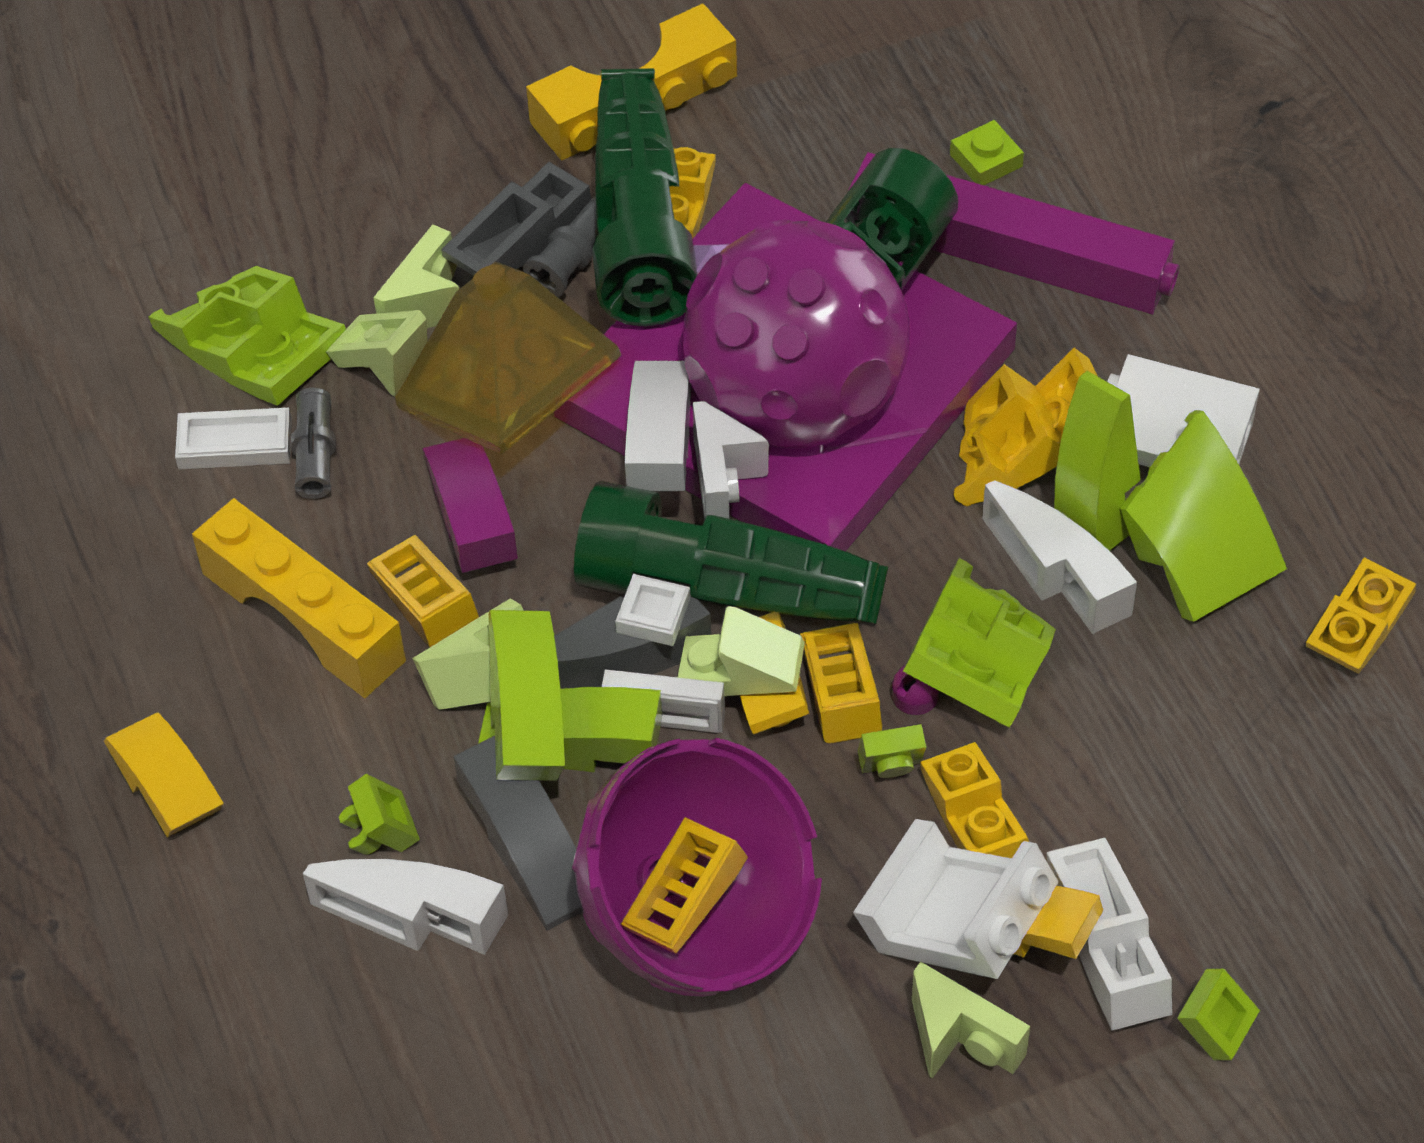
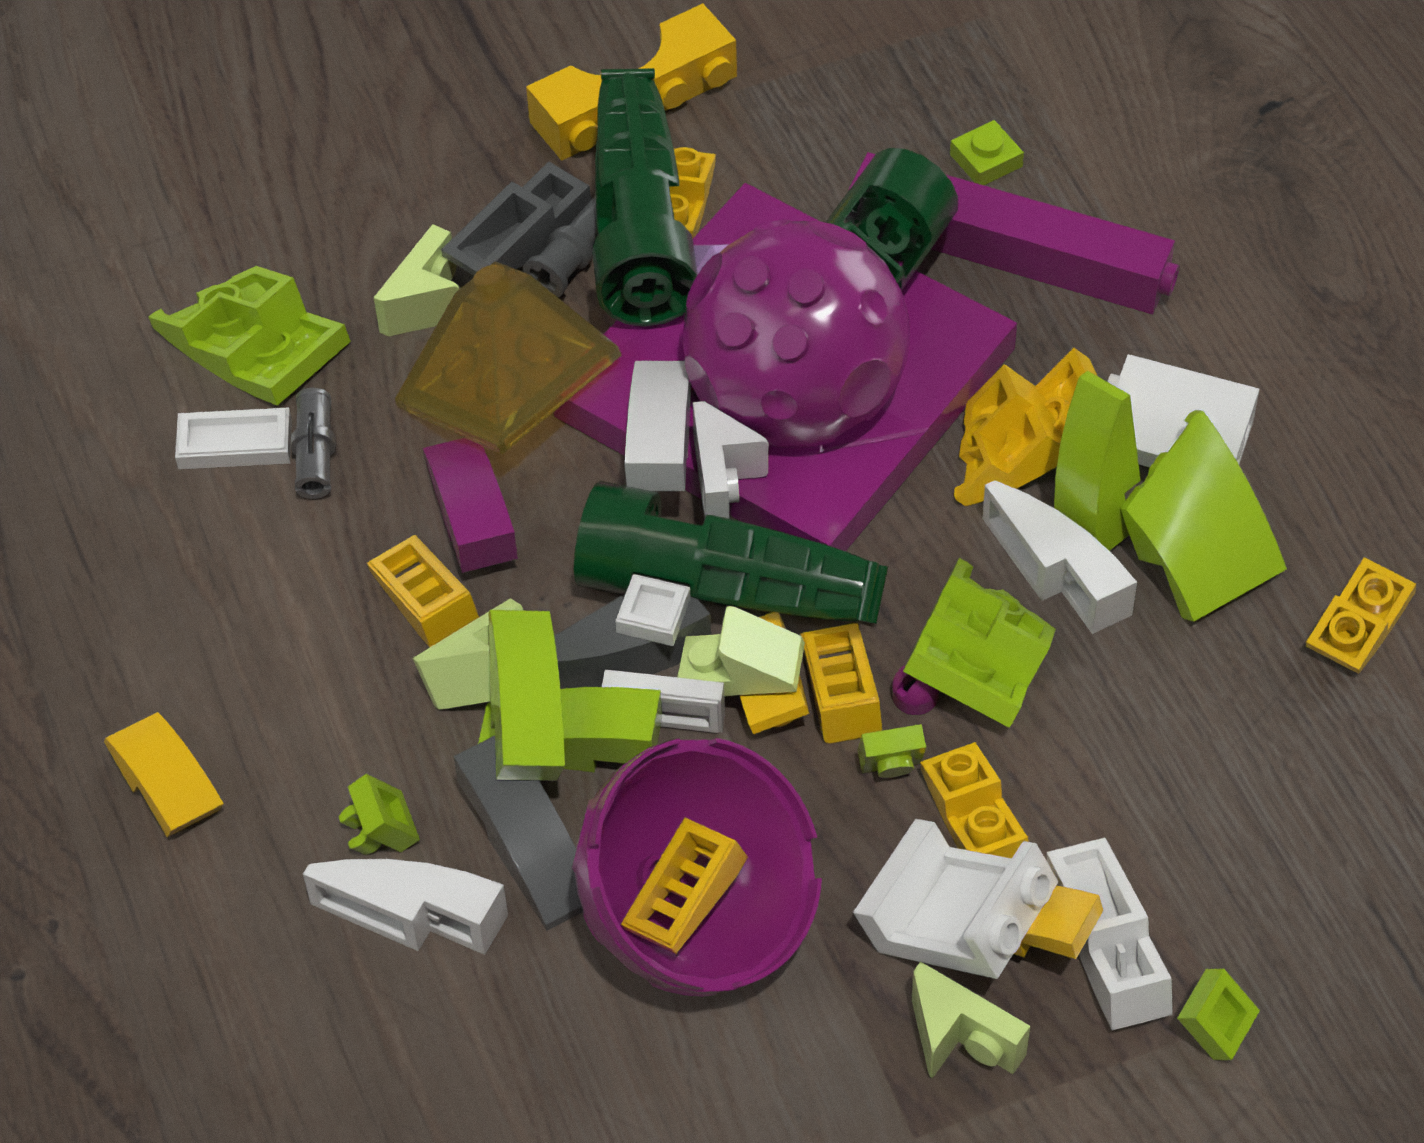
yellow arch [192,498,406,698] -> none
yellowish green slope [326,310,428,397] -> none

